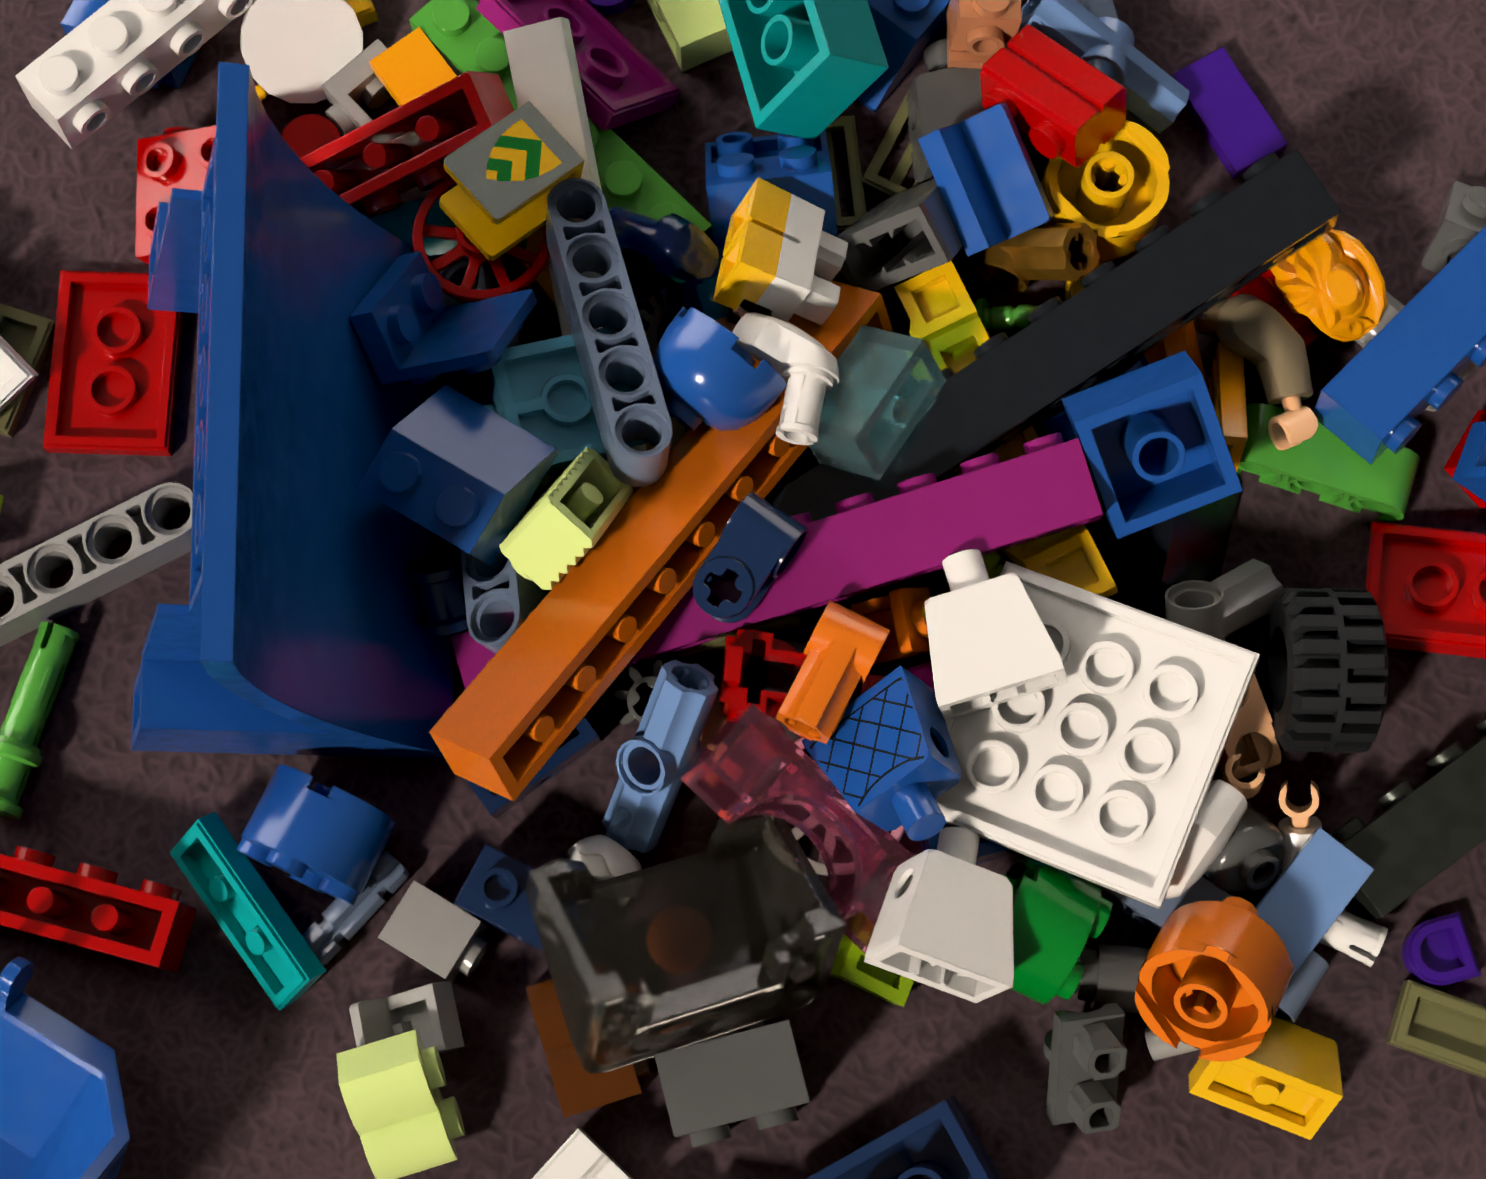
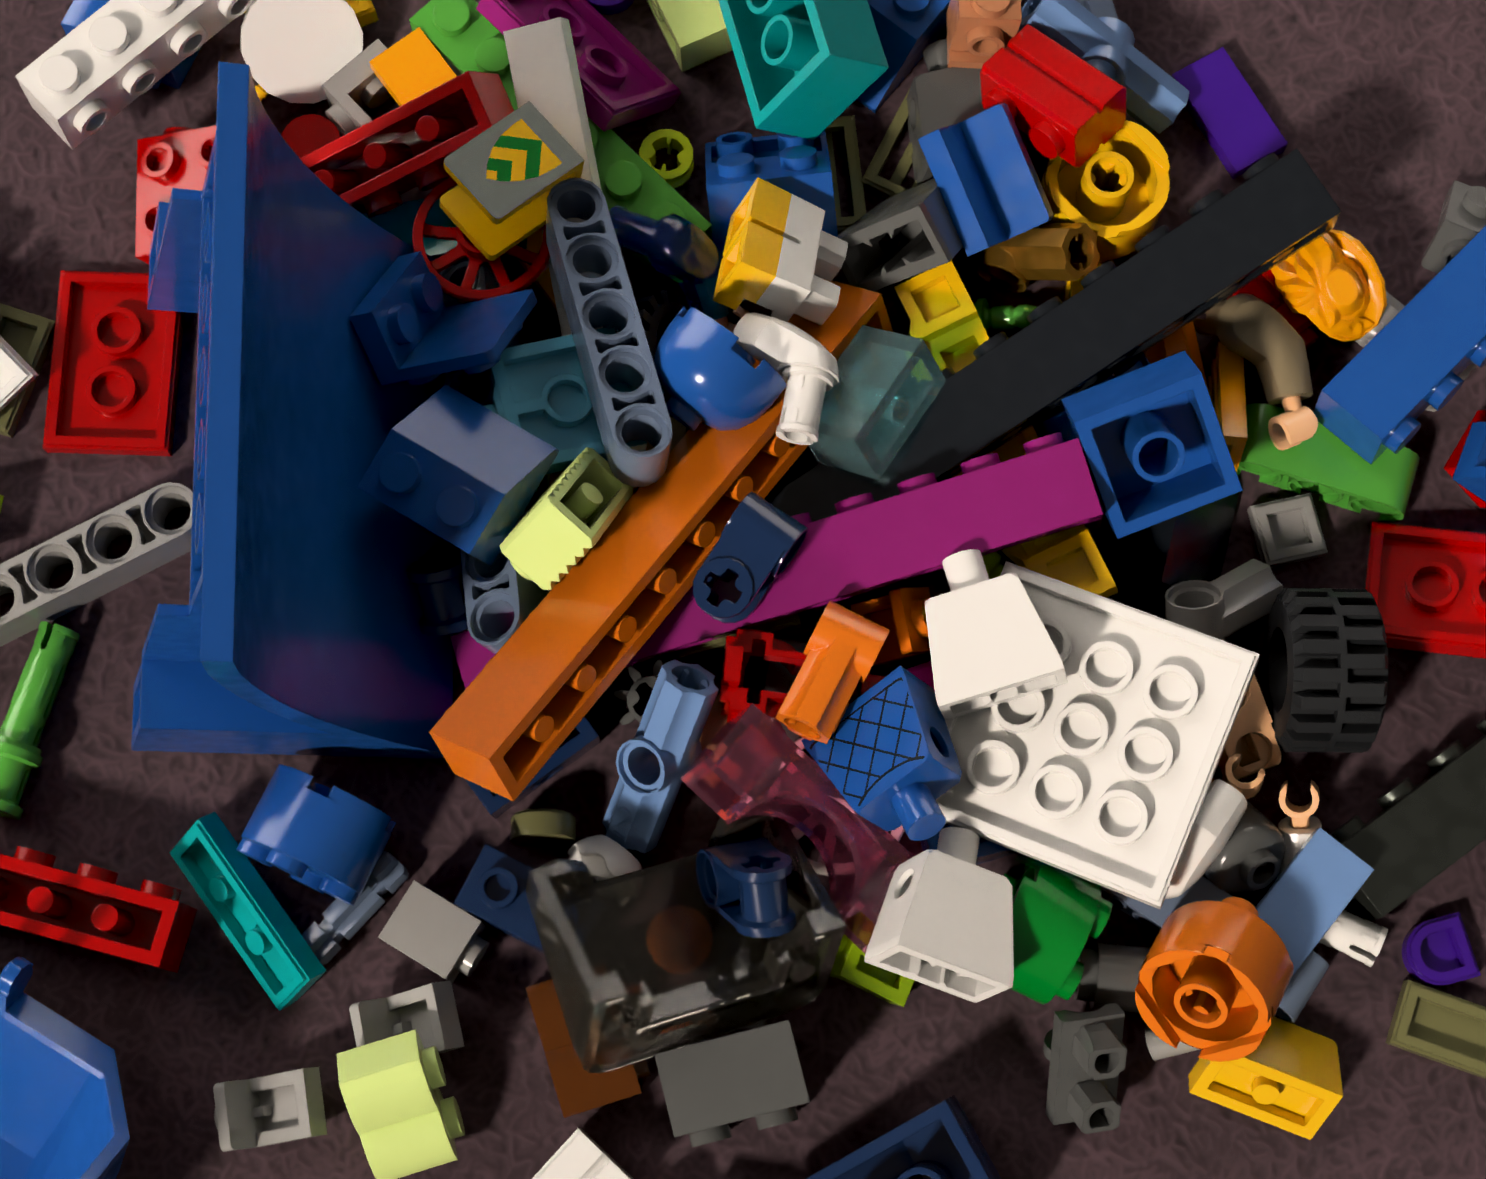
none -> light grey bracket [213,1067,328,1152]
none -> olive tile [510,808,576,848]
none -> neon yellow bush [639,129,694,188]
none -> dark blue piece [696,836,796,938]
none -> light grey tile [1247,493,1328,568]

